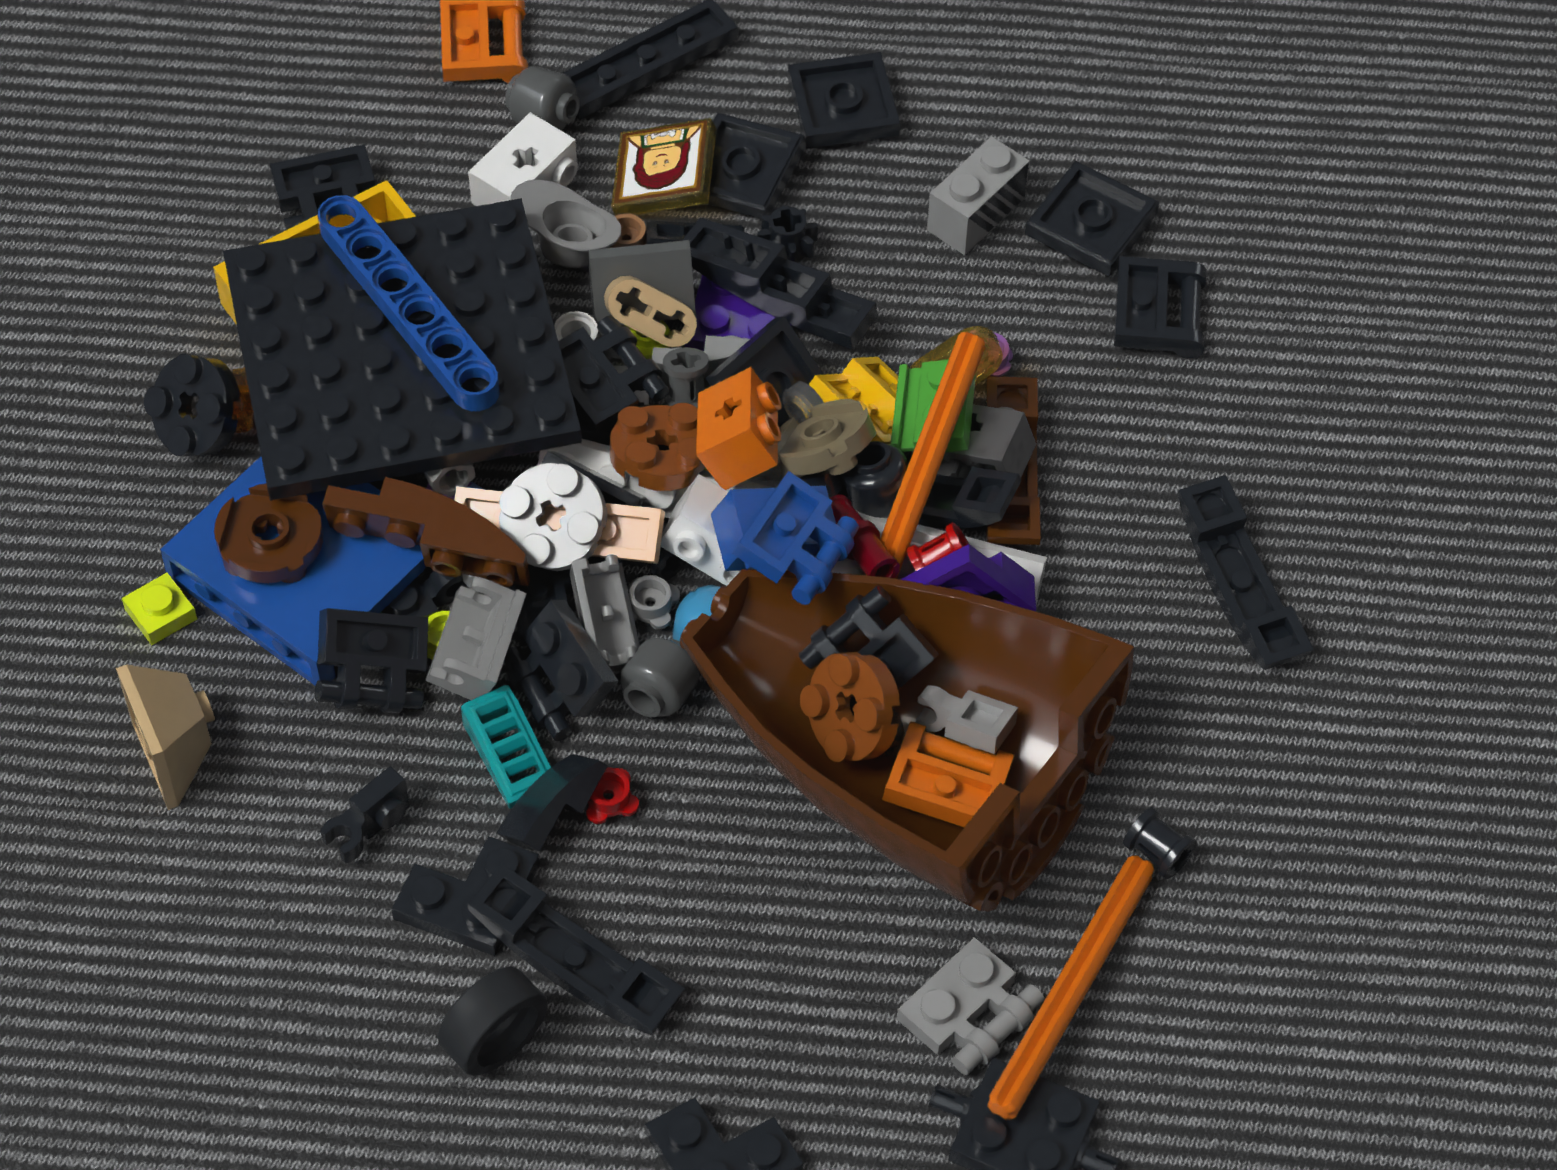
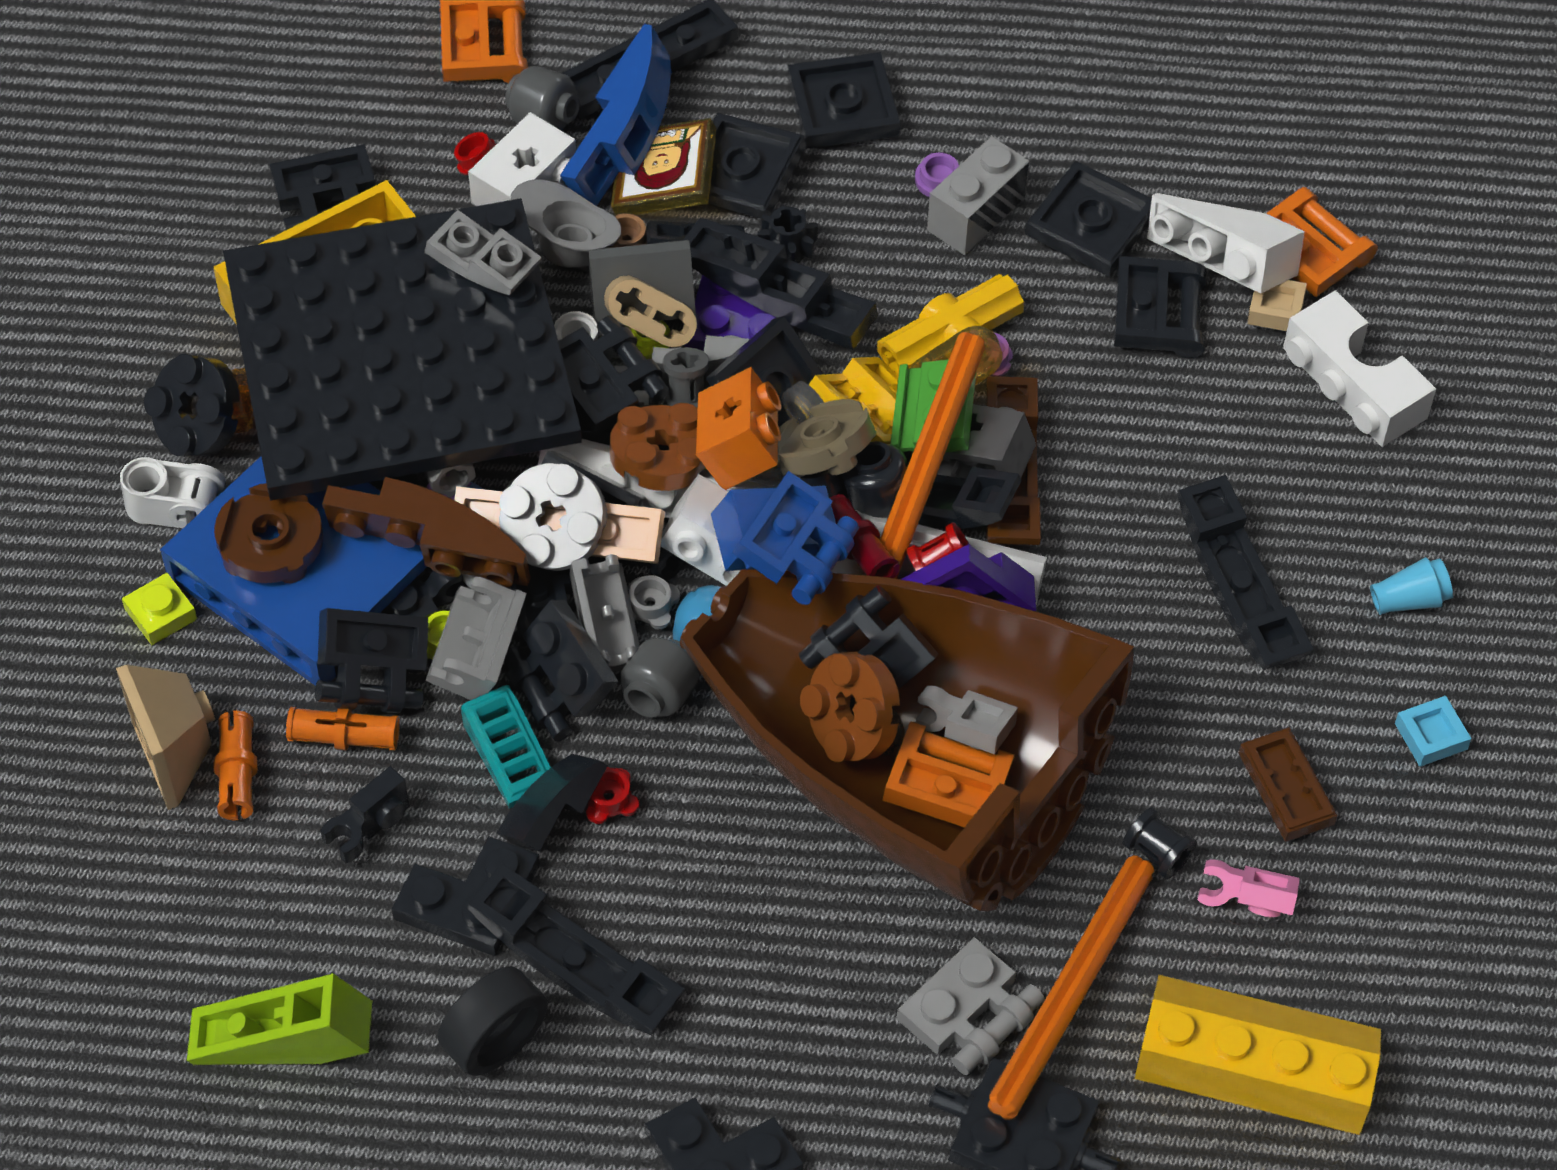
blue beam [318,195,500,411] -> none
none -> white piece [120,457,226,529]
none -> lime slope [187,973,372,1065]
none -> orange pin [214,710,258,821]
none -> orange pin [286,707,400,751]
none -> light grey slope [425,210,542,295]
none -> red plate [454,132,496,175]
none -> blue slope [560,24,671,206]
none -> yellow piece [877,274,1024,376]
none -> medium lavender plate [915,153,959,197]
none -> yellow slope [1134,975,1381,1135]
none -> white slope [1147,193,1305,293]
none -> bright pink plate [1197,860,1300,917]
none -> reddish brown plate [1238,727,1337,842]
none -> tan plate [1248,280,1307,331]
none -> orange plate [1266,187,1378,297]
none -> white arch [1283,290,1436,447]
none -> medium azure cone [1370,557,1453,615]
none -> medium azure plate [1395,696,1471,767]

